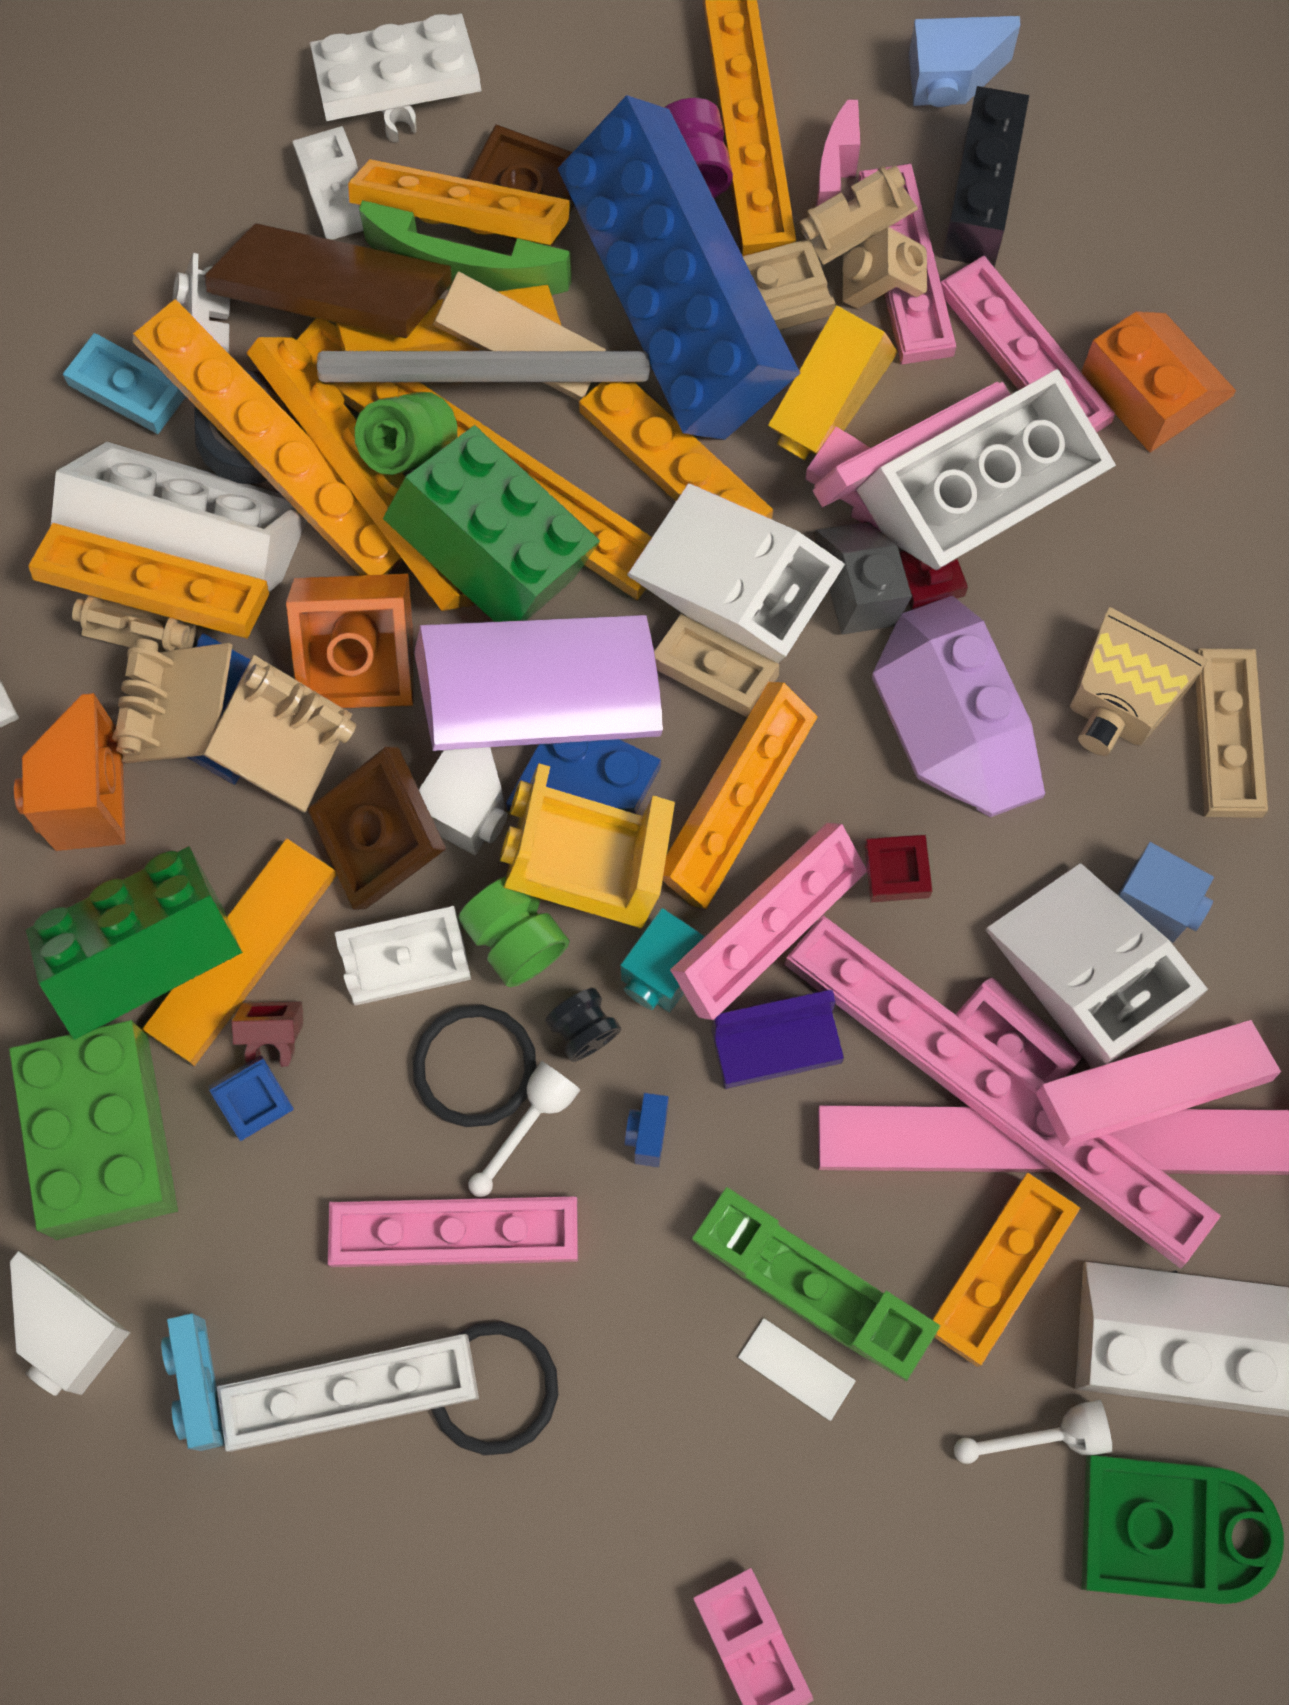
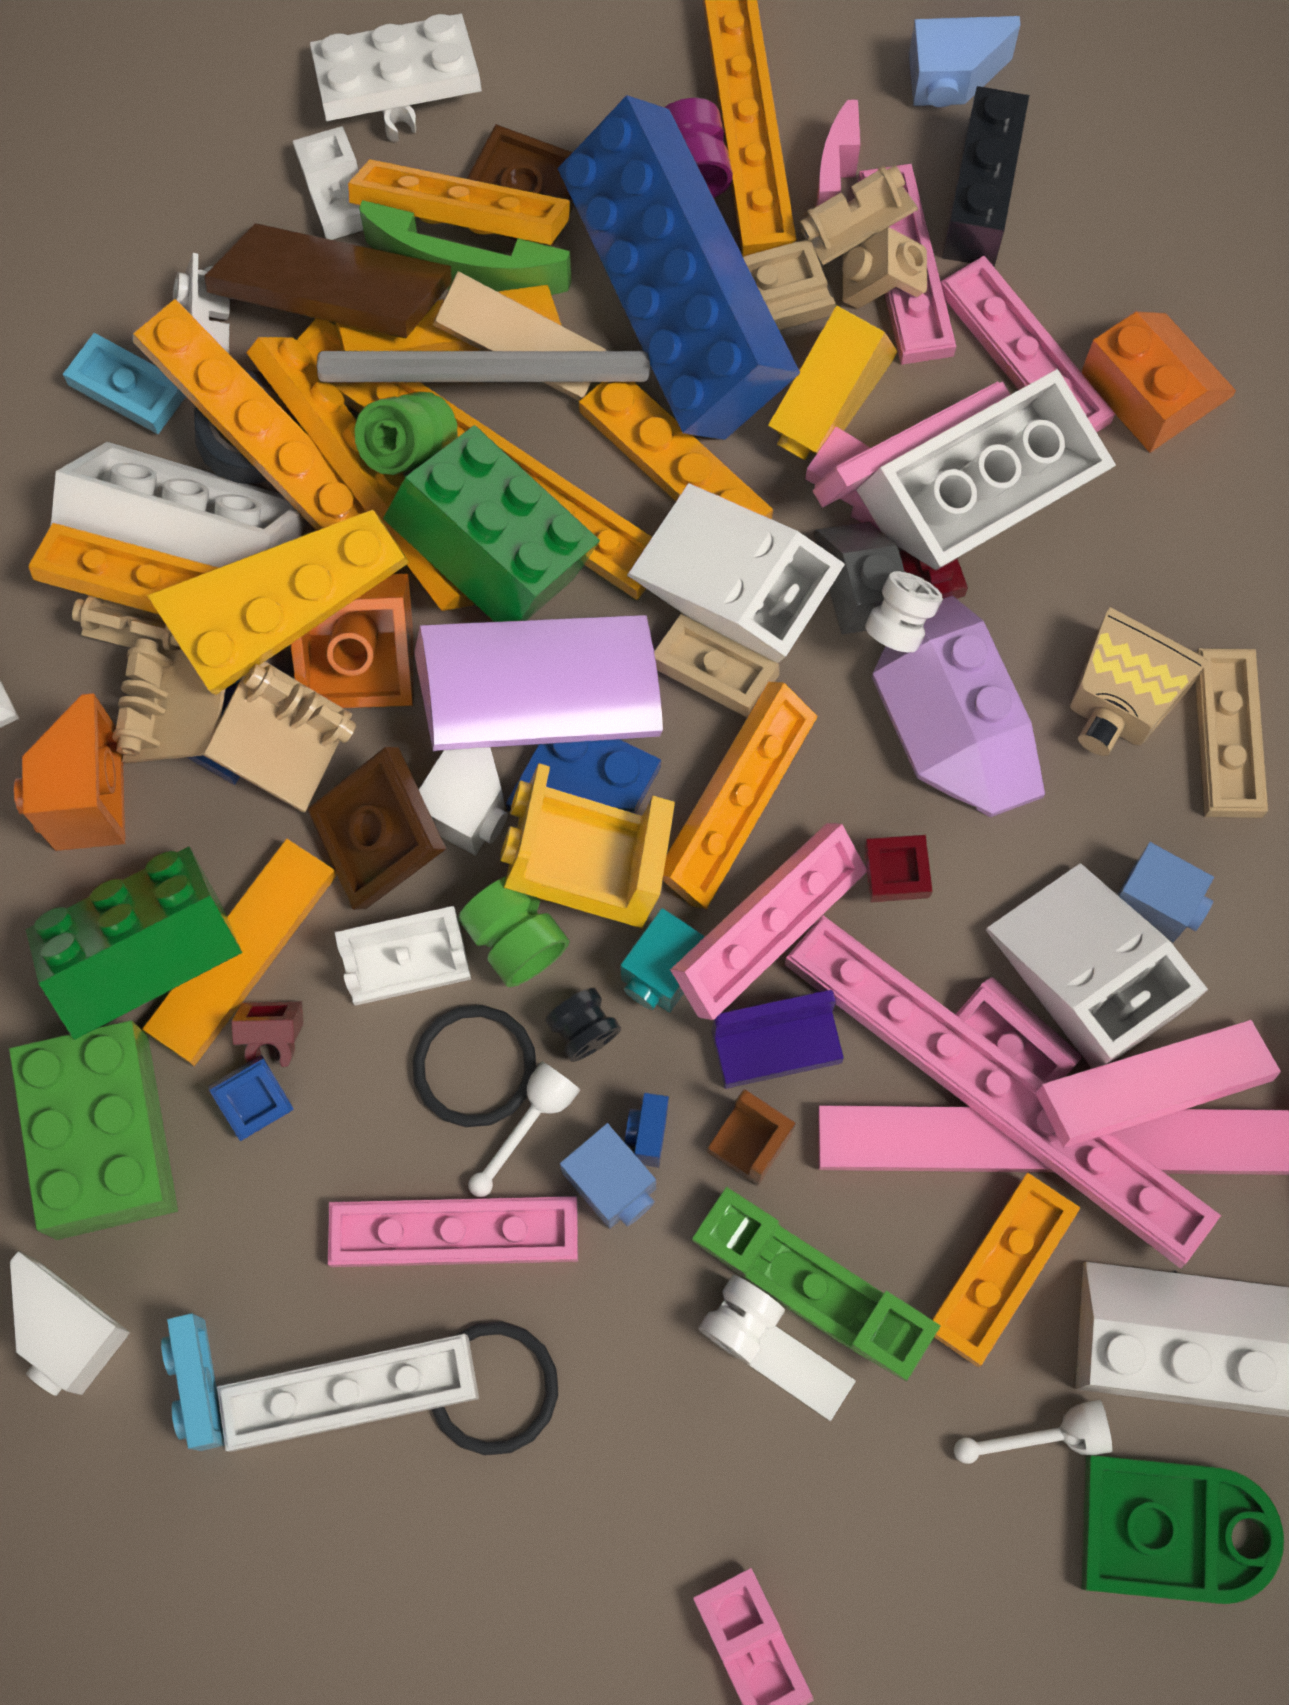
none -> yellow wing [147,509,410,695]
none -> medium blue brick [560,1123,656,1229]
none -> white wheel [698,1275,785,1365]
none -> dark orange panel [707,1089,796,1186]
none -> white wheel [865,571,943,653]

